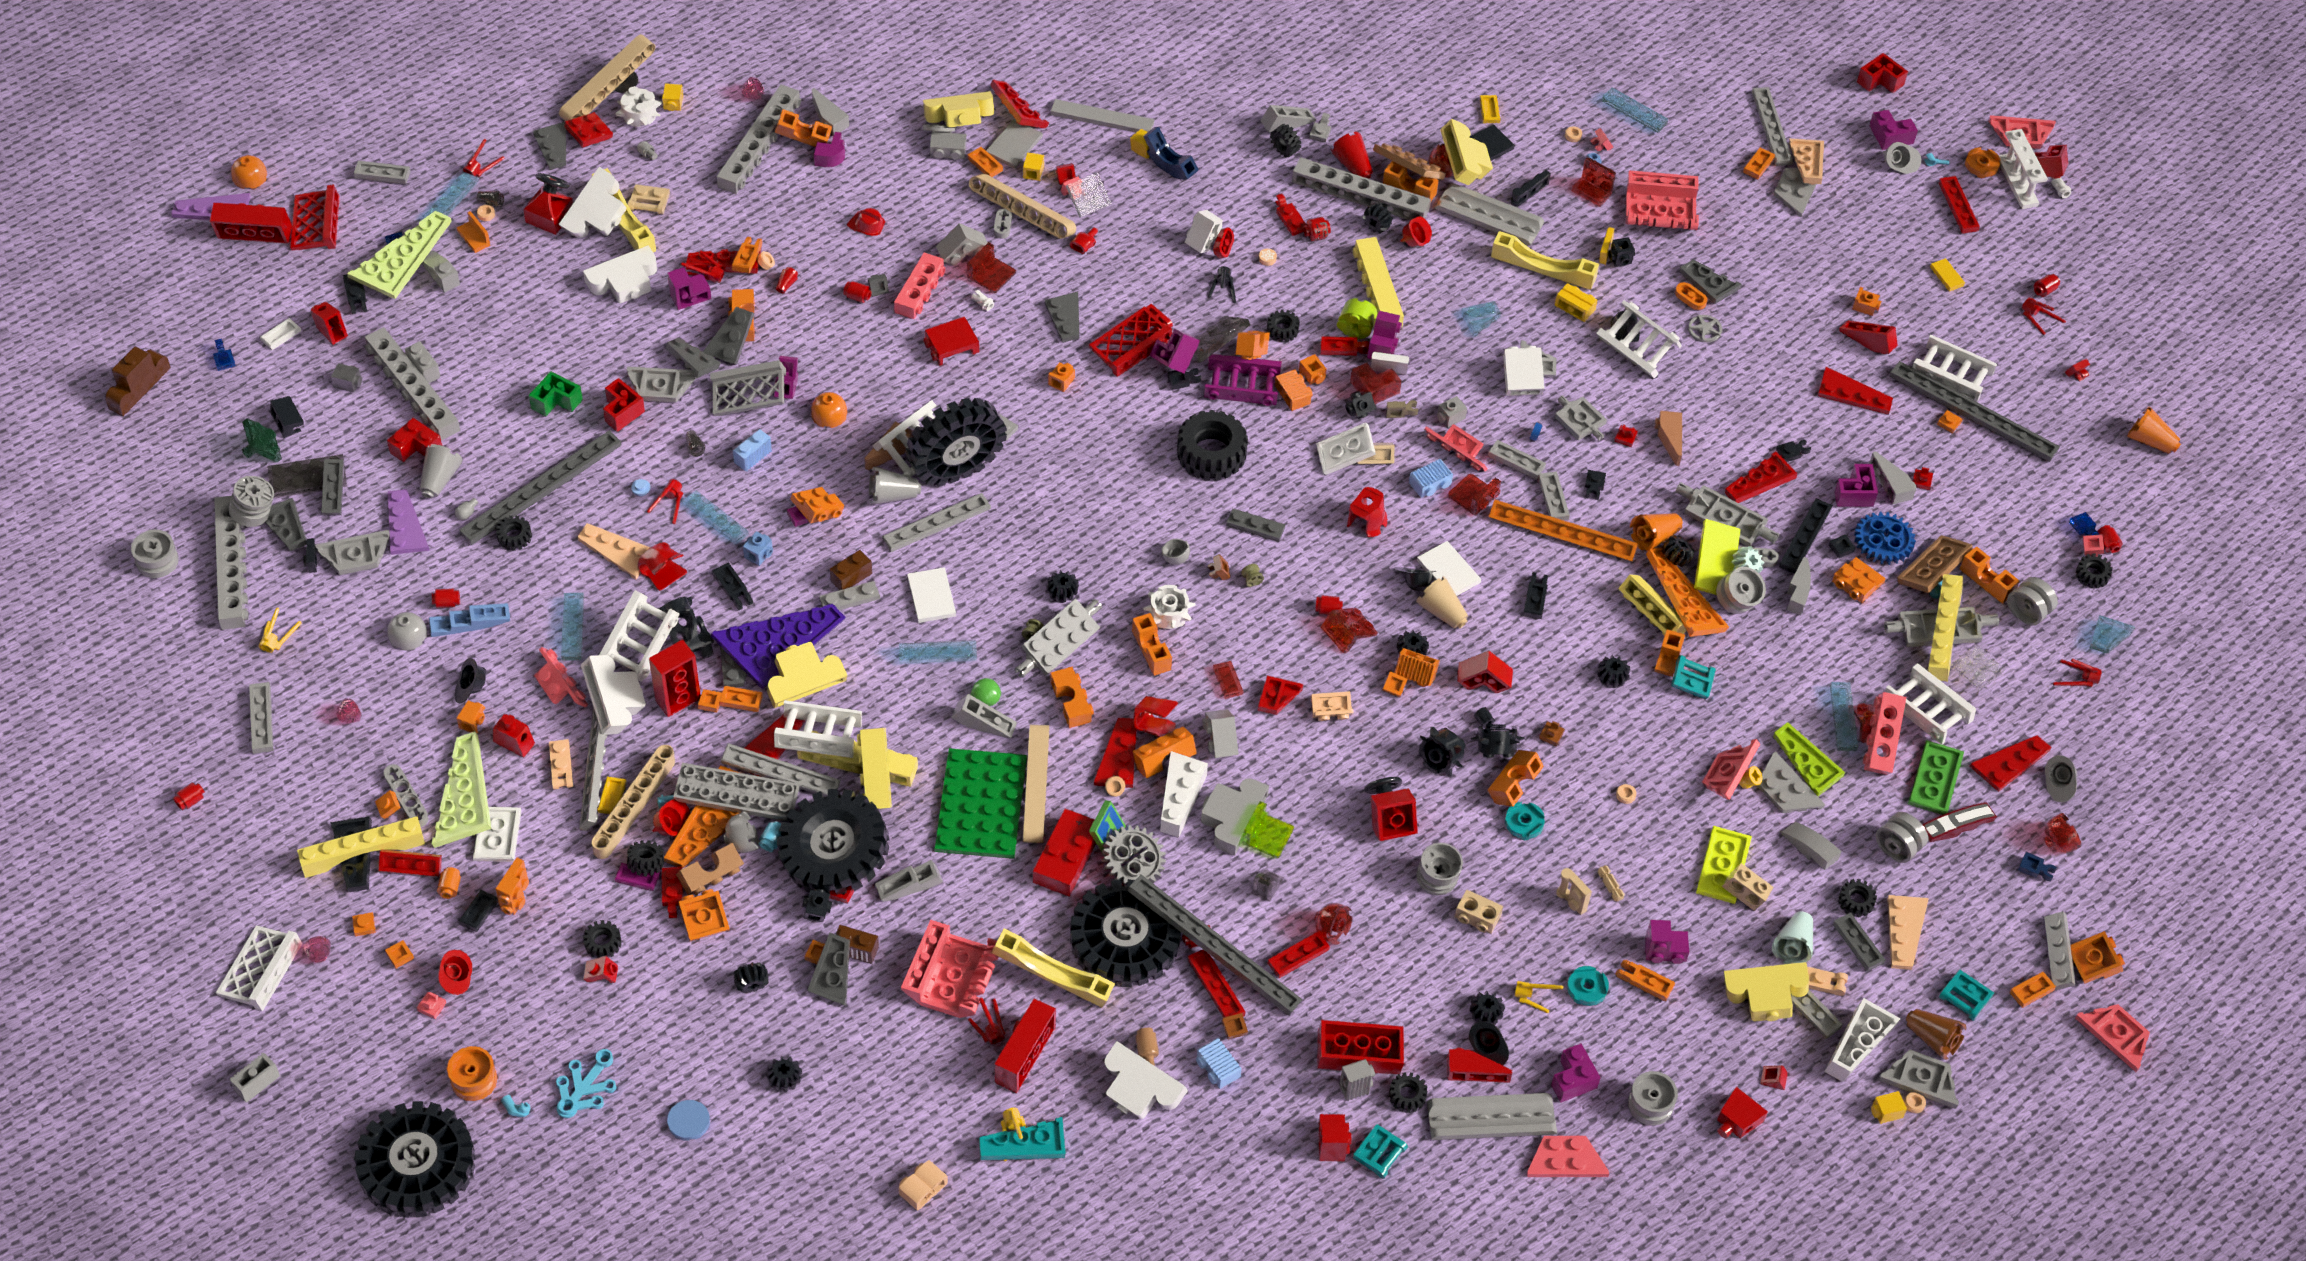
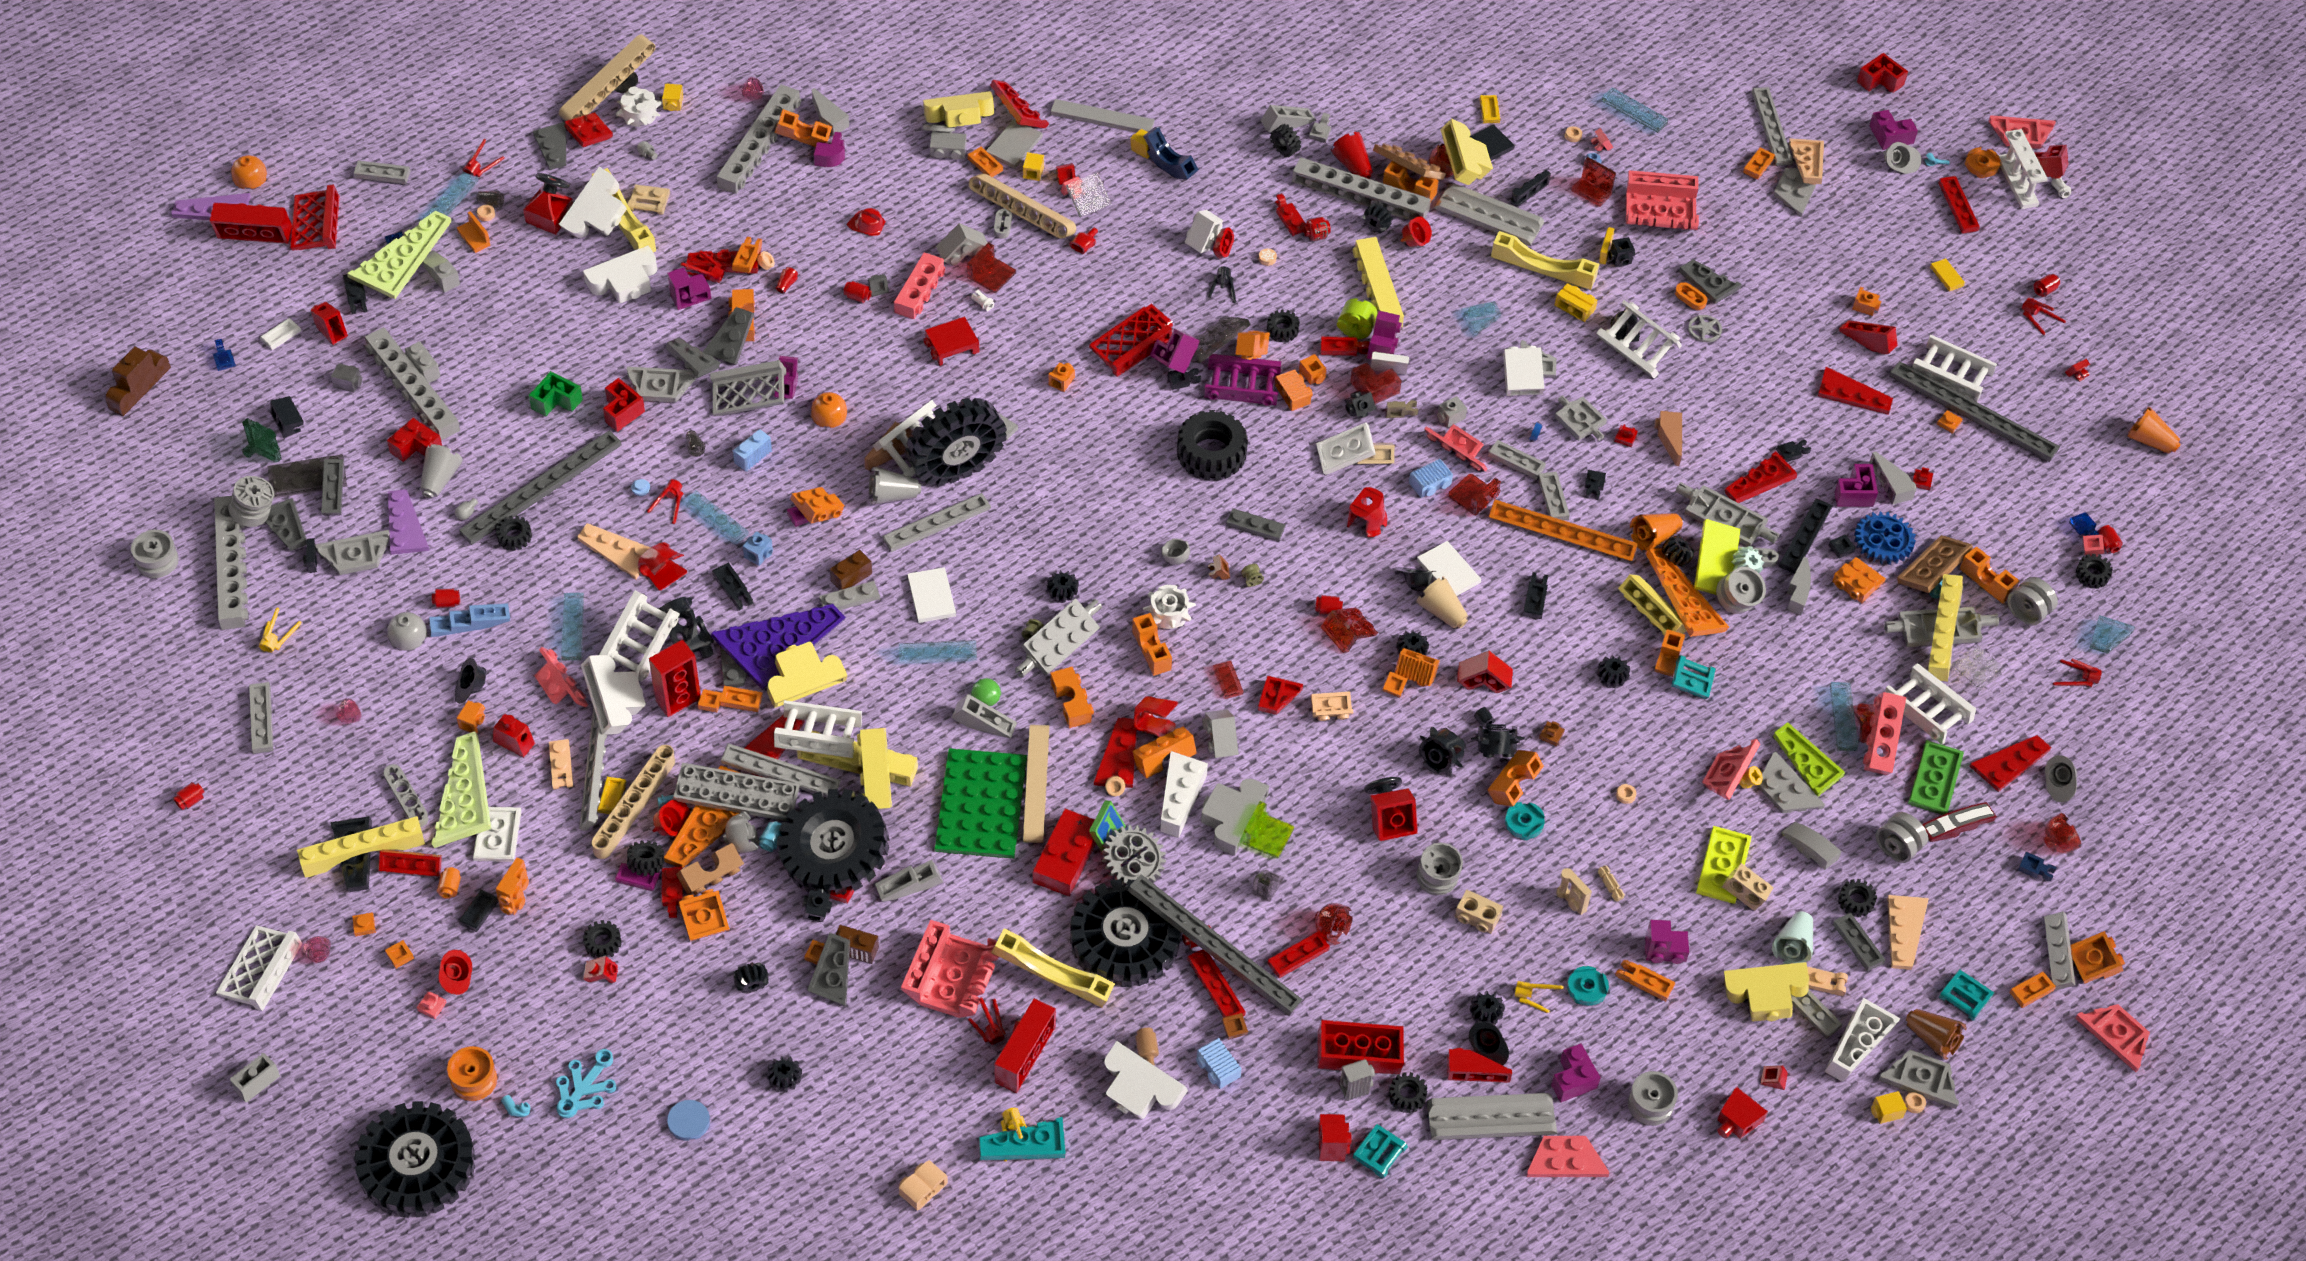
orange plate [375,790,401,819] -> none
dark grey wing [1045,291,1080,343] -> none

